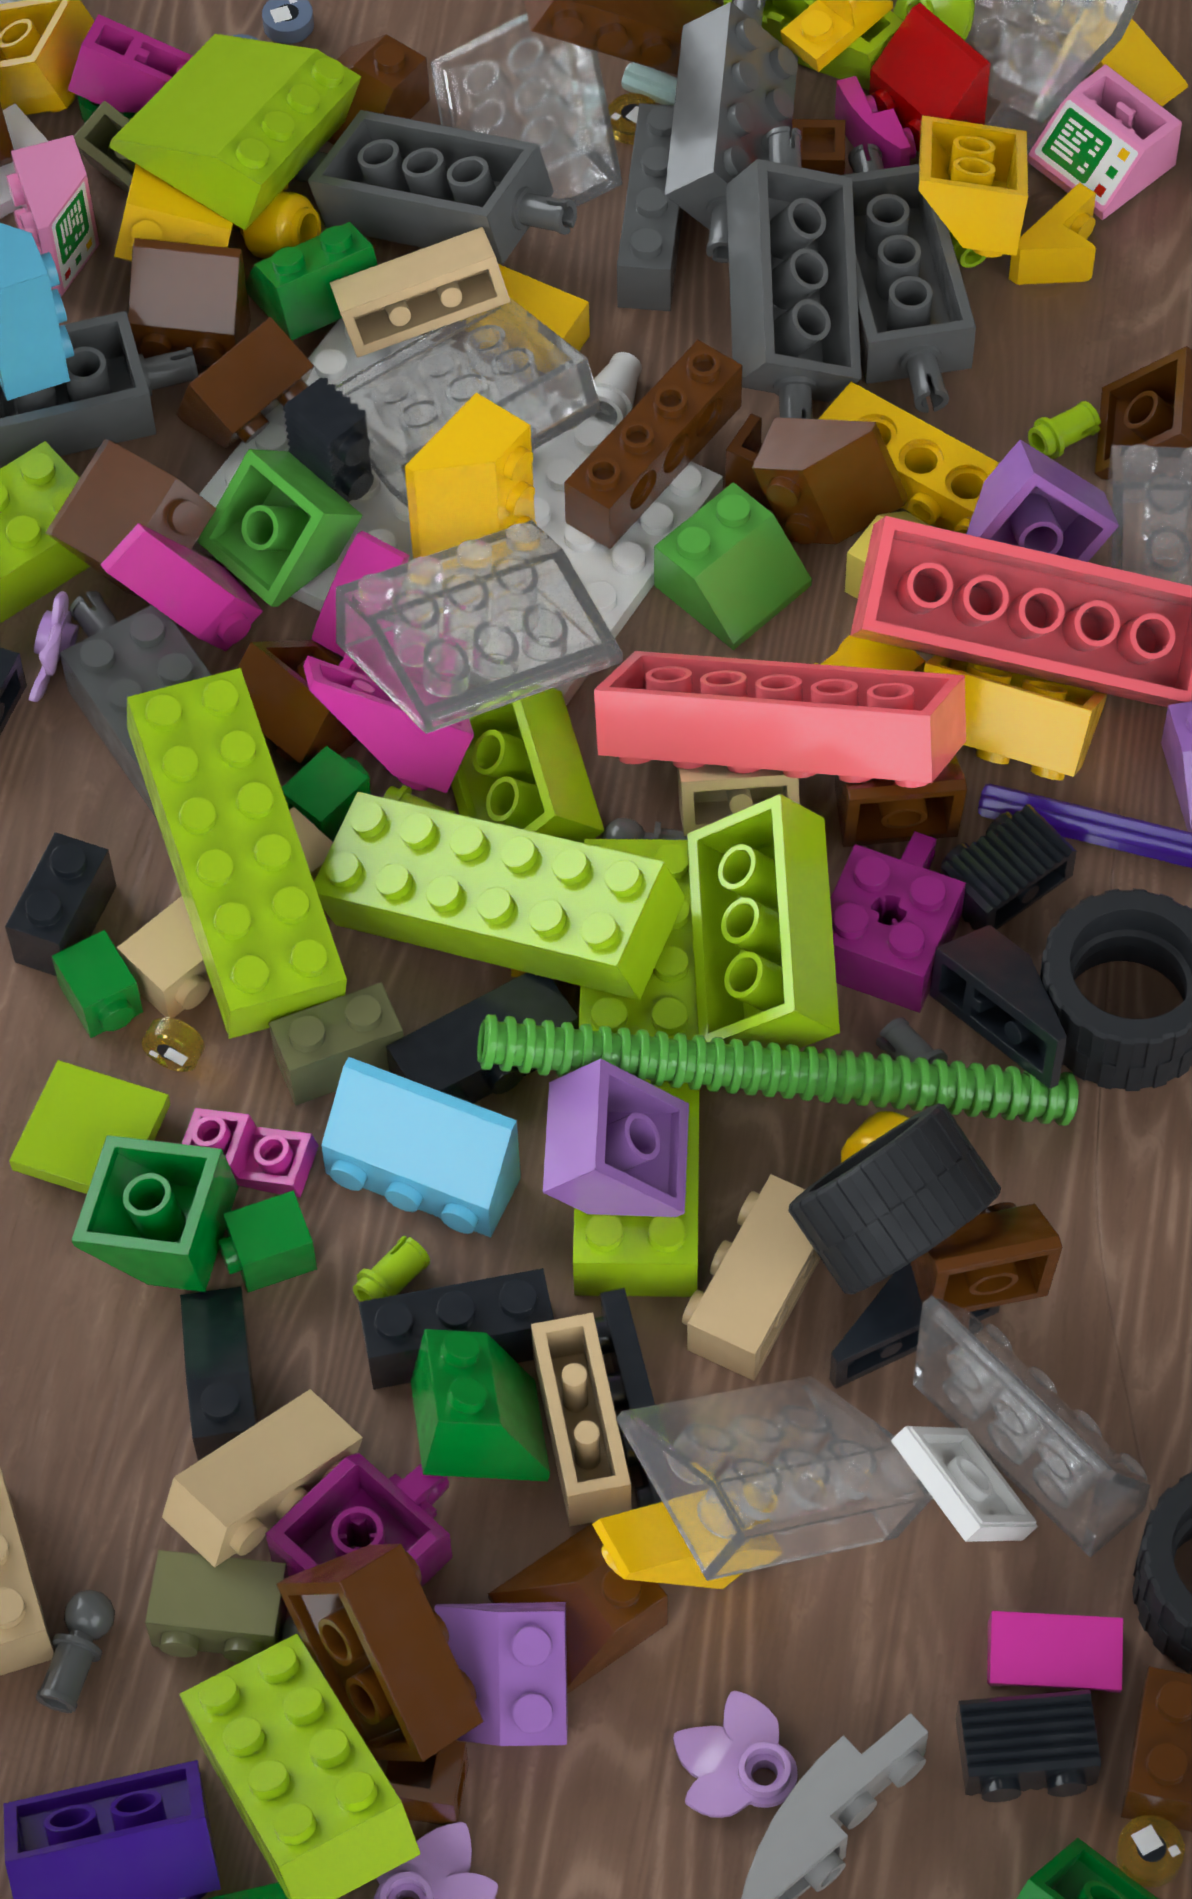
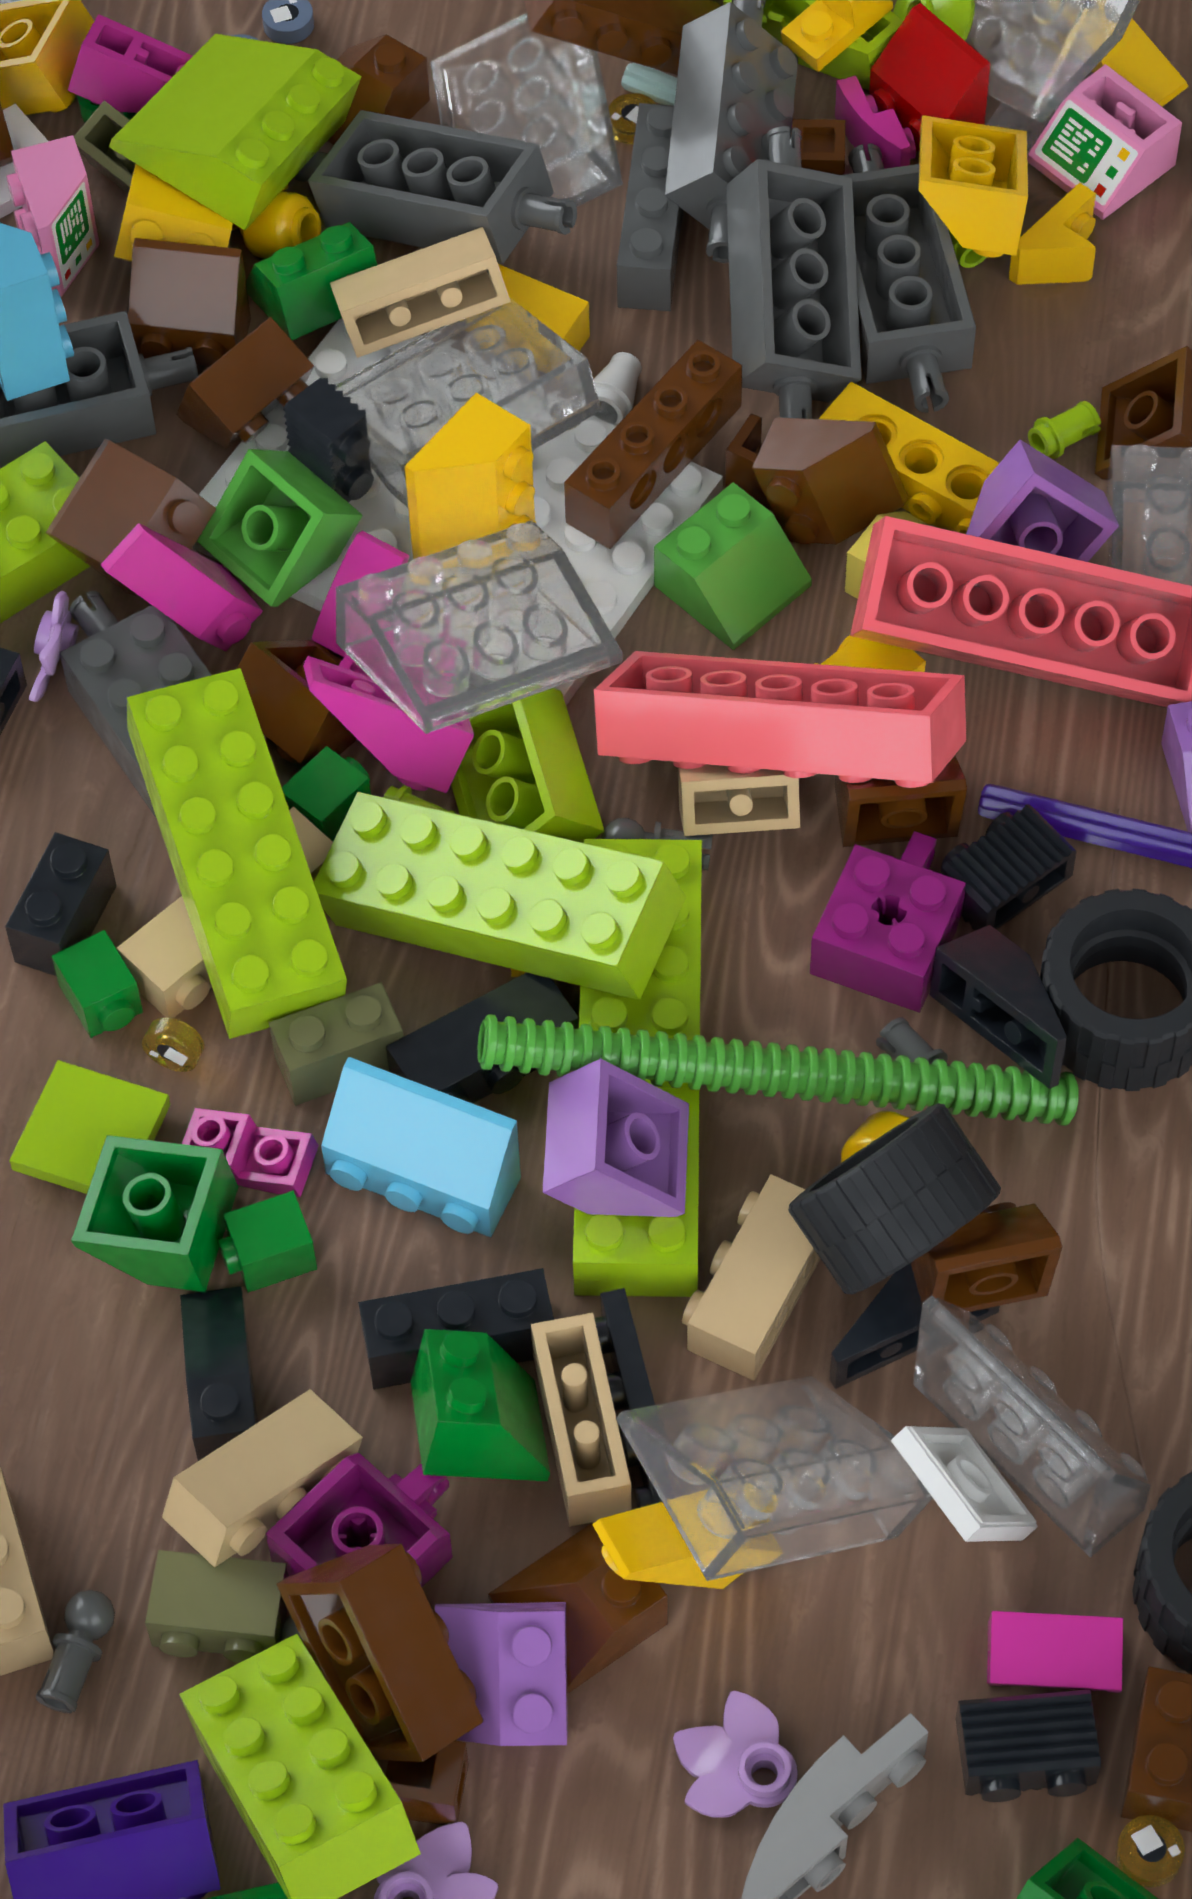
lime pin [353,1236,430,1302] -> none
lime brick [687,794,840,1050] -> none
yellow slope [923,655,1108,781] -> none

